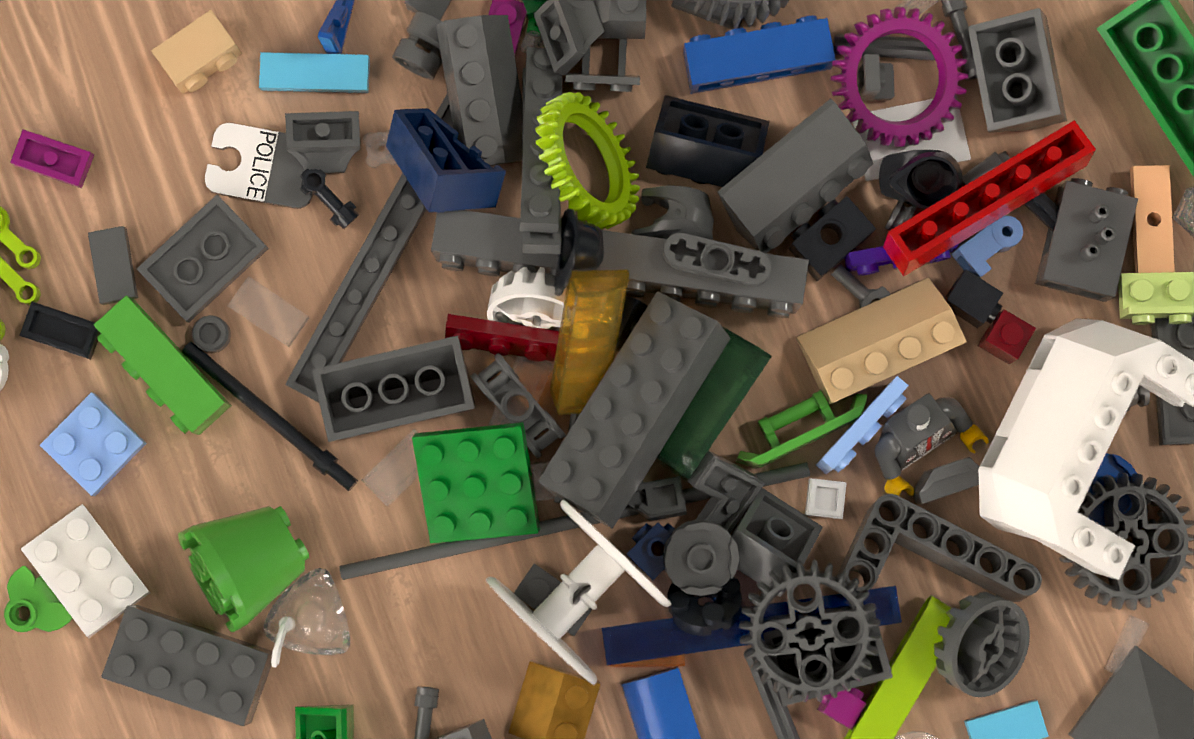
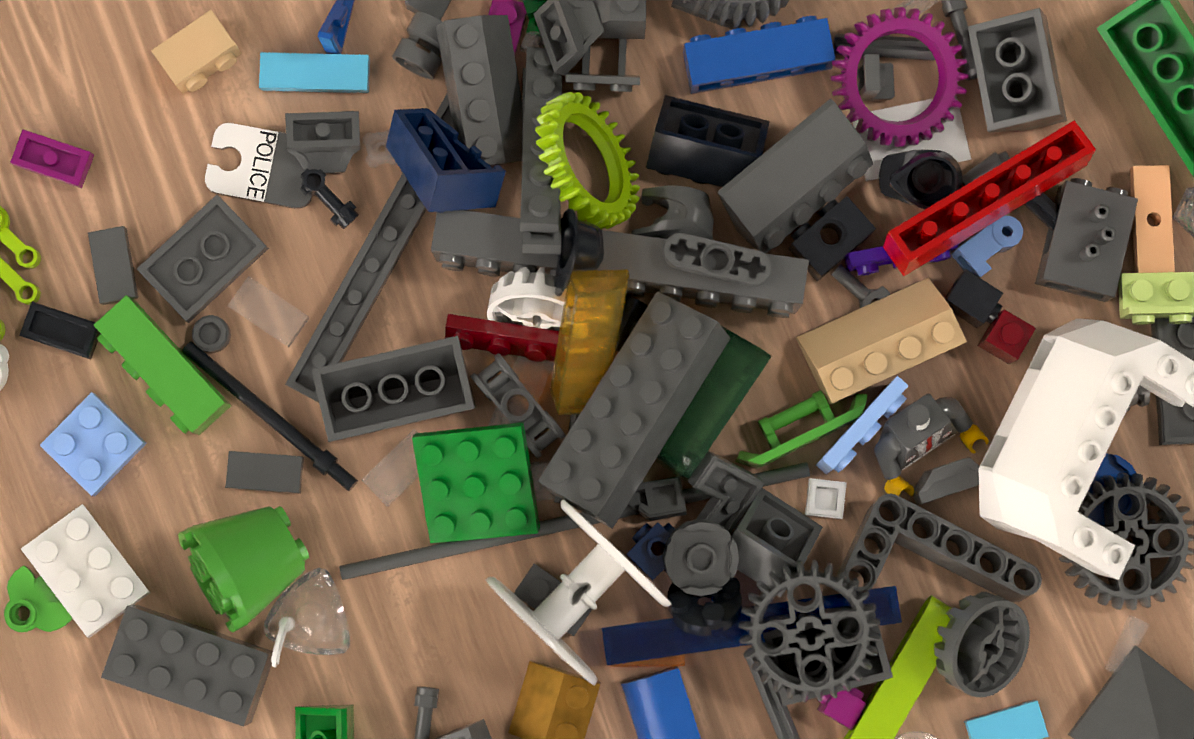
dark grey bush [885,199,916,230] -> none
none -> dark grey tile [225,451,304,494]

